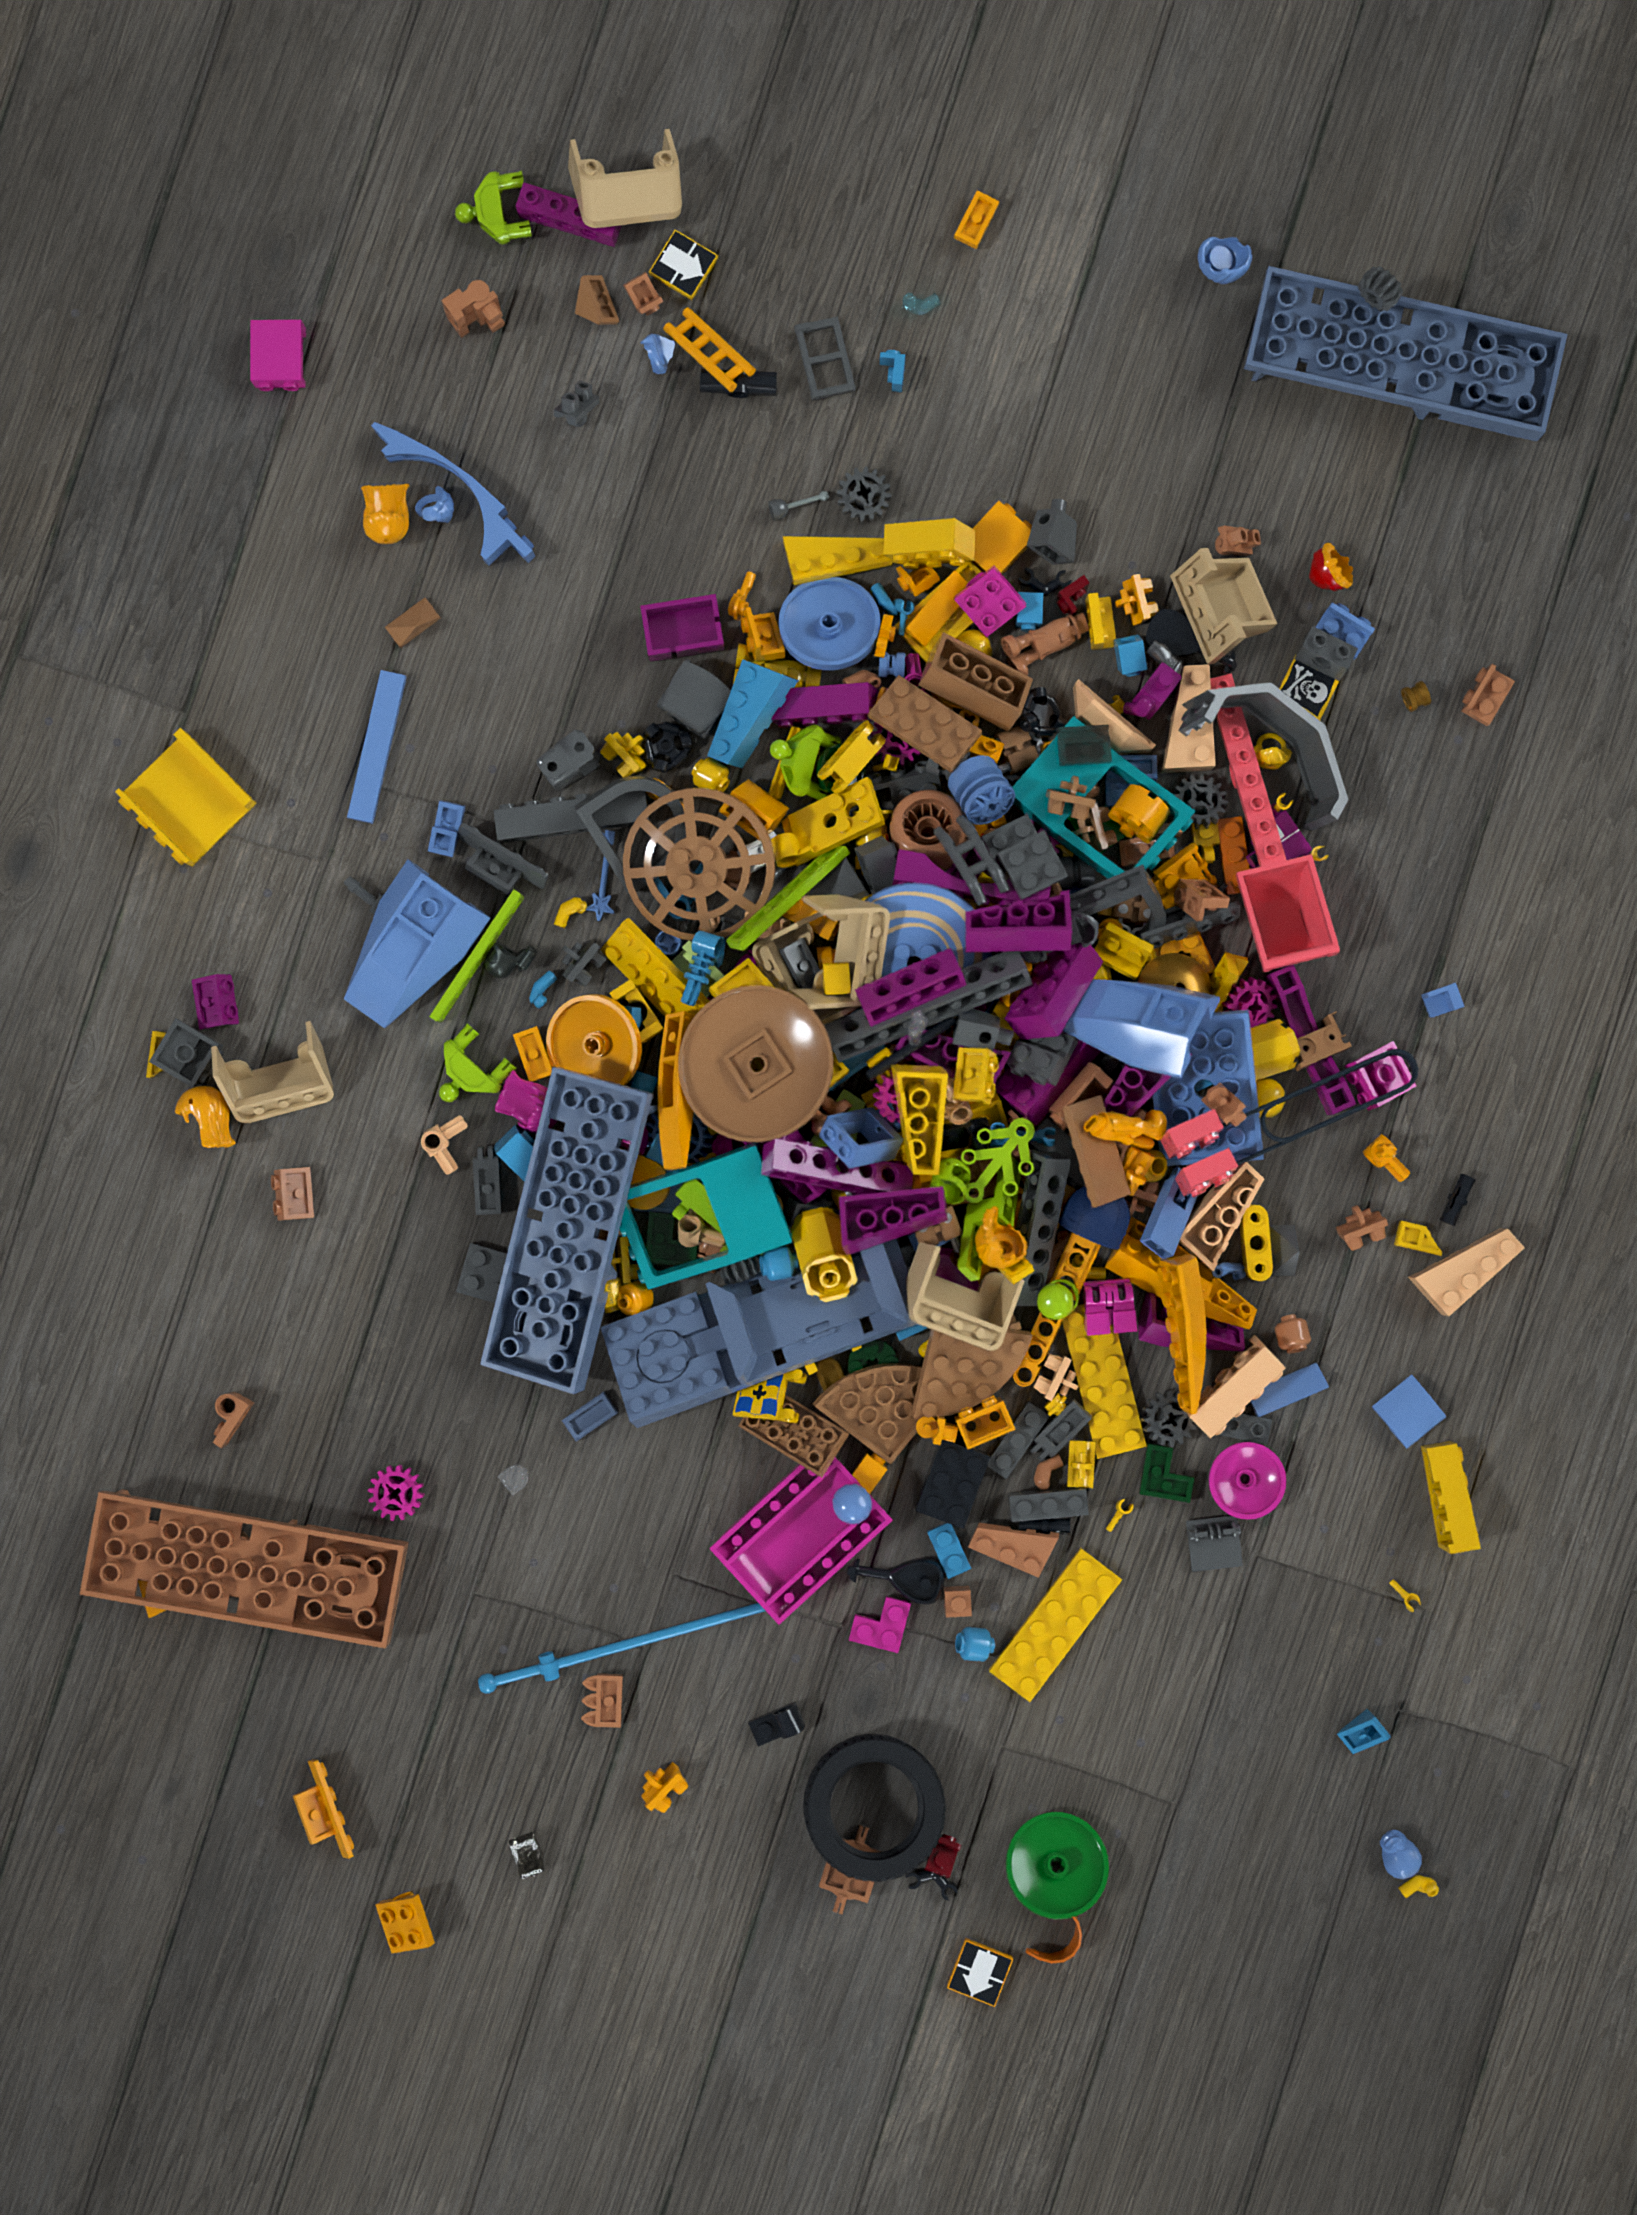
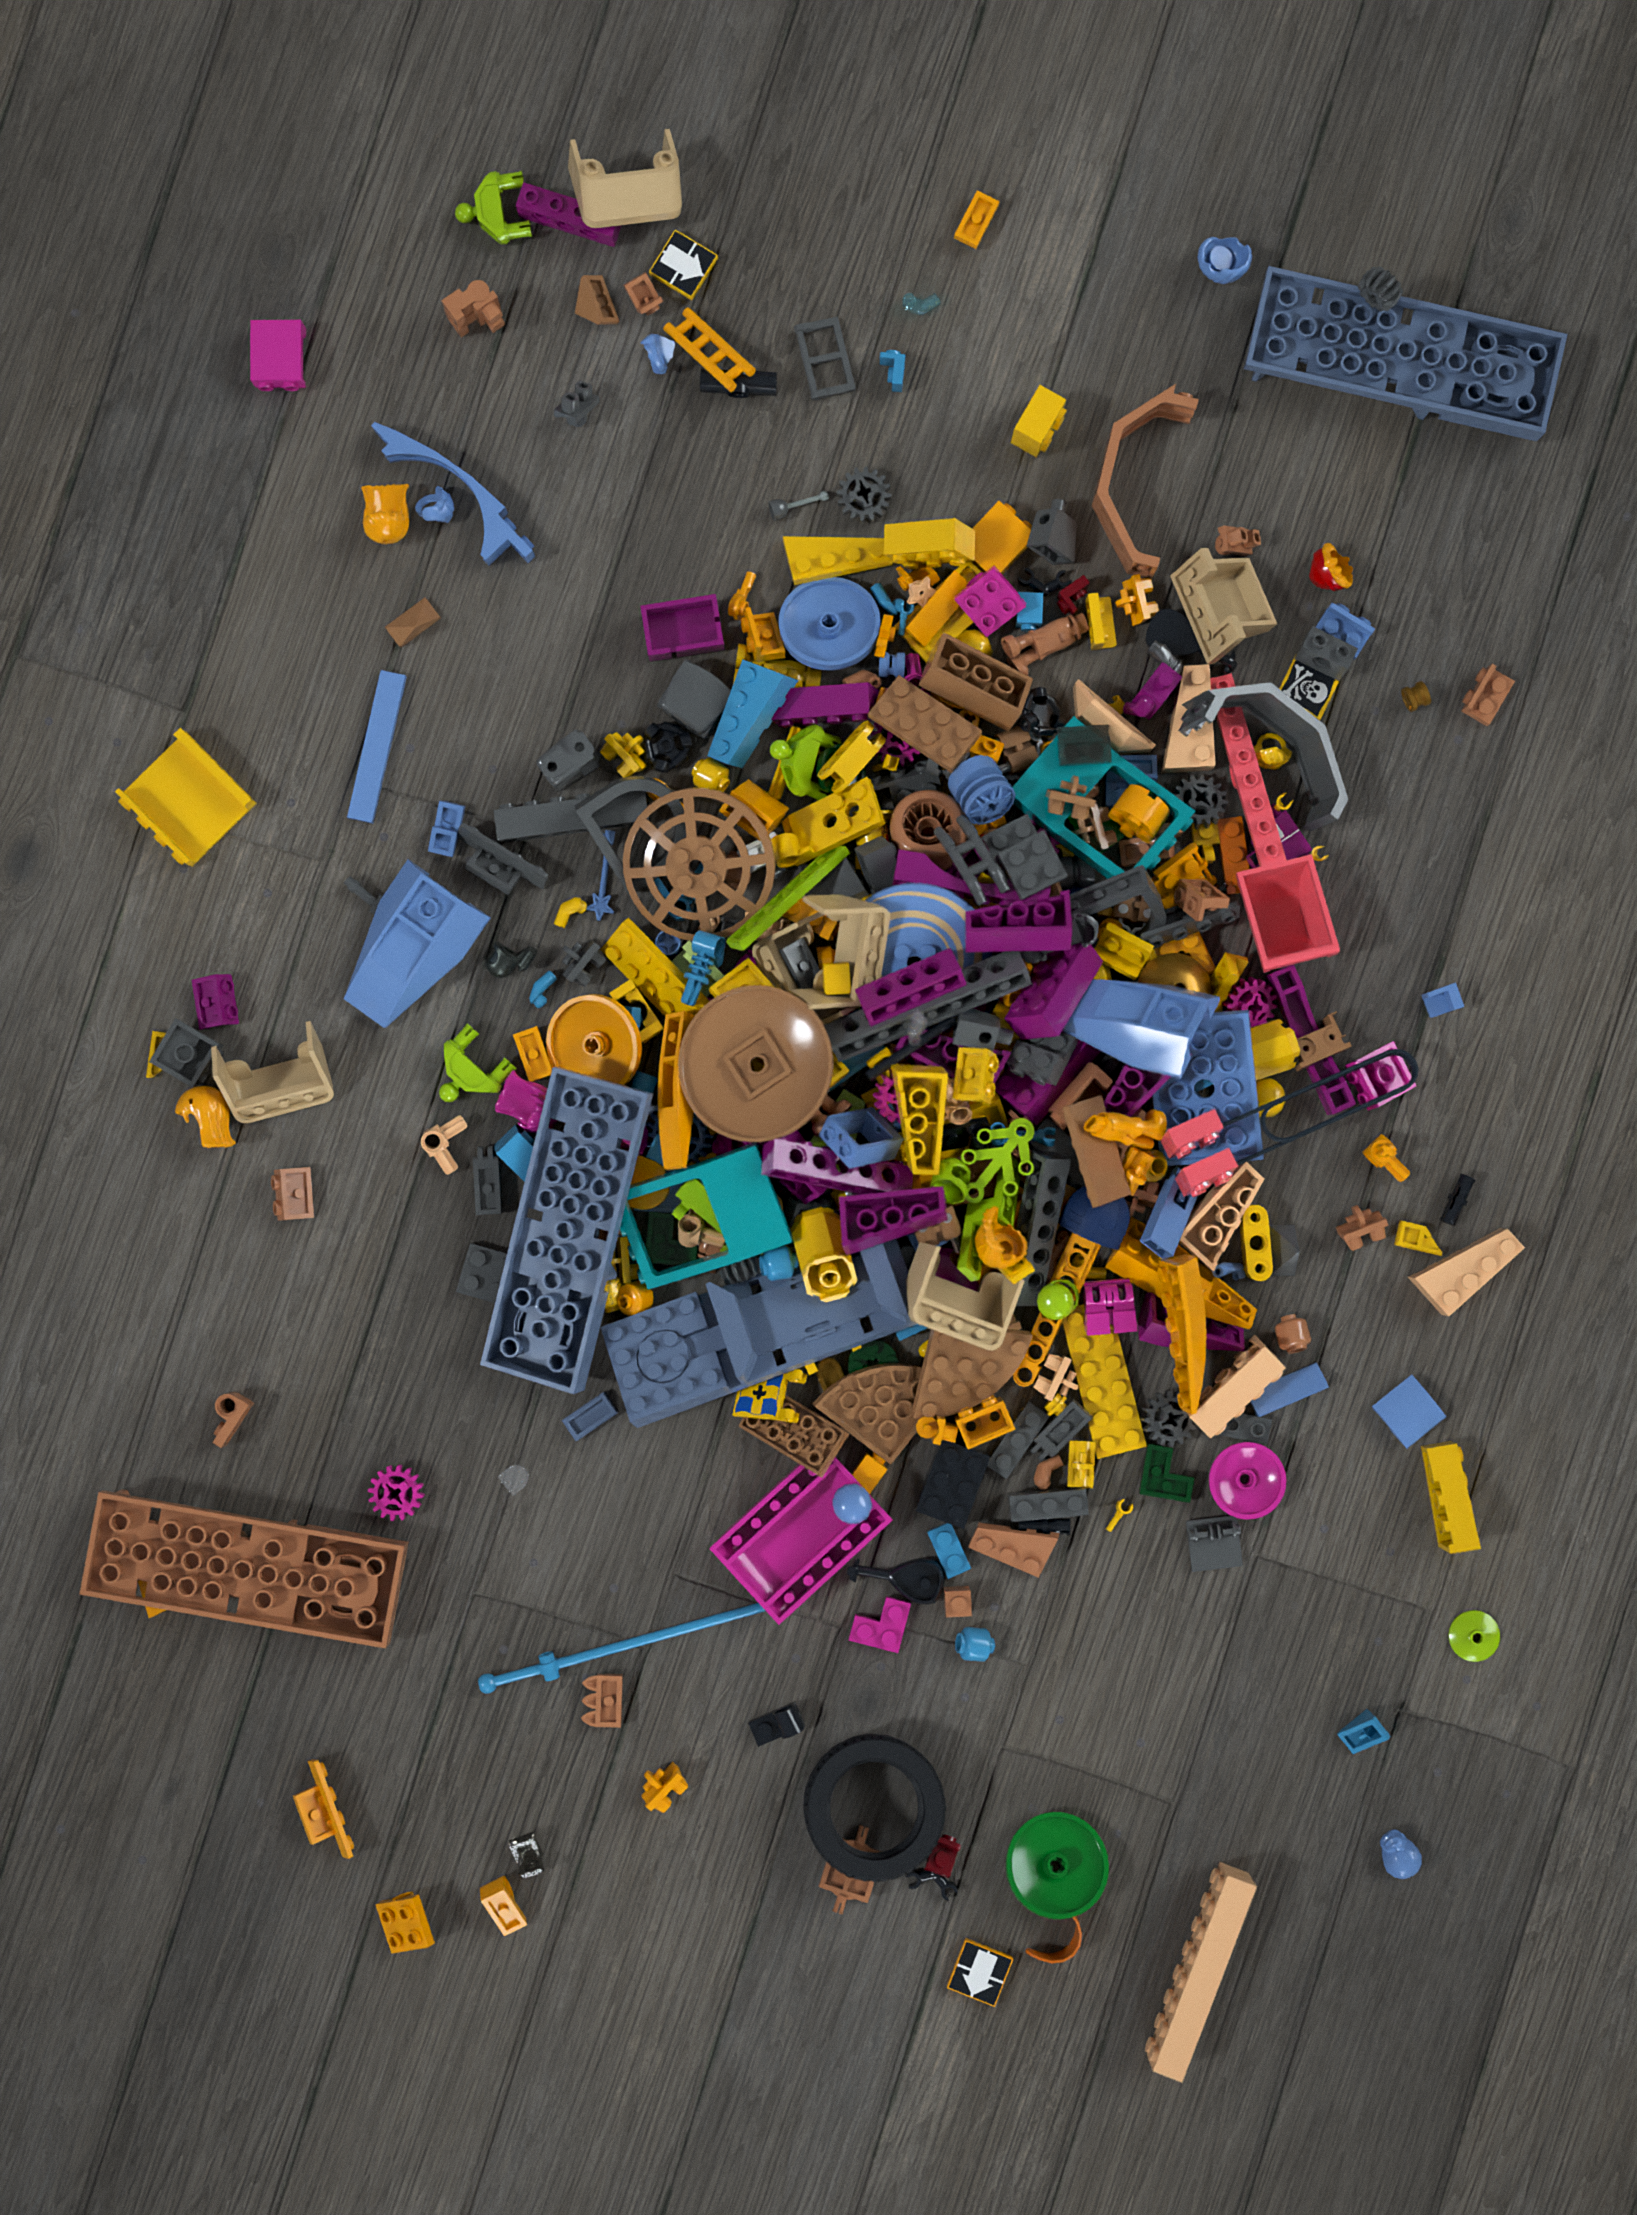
lime tile [429,889,524,1023] -> none
yellow plate [989,1547,1122,1702] -> none
dark azure brick [1113,634,1147,677] -> none
nougat hips [1201,1082,1247,1127] -> none
yellow hand [1389,1579,1421,1612] -> none
yellow arm [1398,1875,1439,1898] -> none
none -> light orange plate [480,1875,527,1936]
none -> light nougat plate [907,576,937,607]
none -> yellow brick [1011,385,1067,458]
none -> nougat panel [1092,384,1199,579]
none -> light nougat brick [1145,1862,1257,2083]
none -> lime dish [1448,1610,1500,1662]

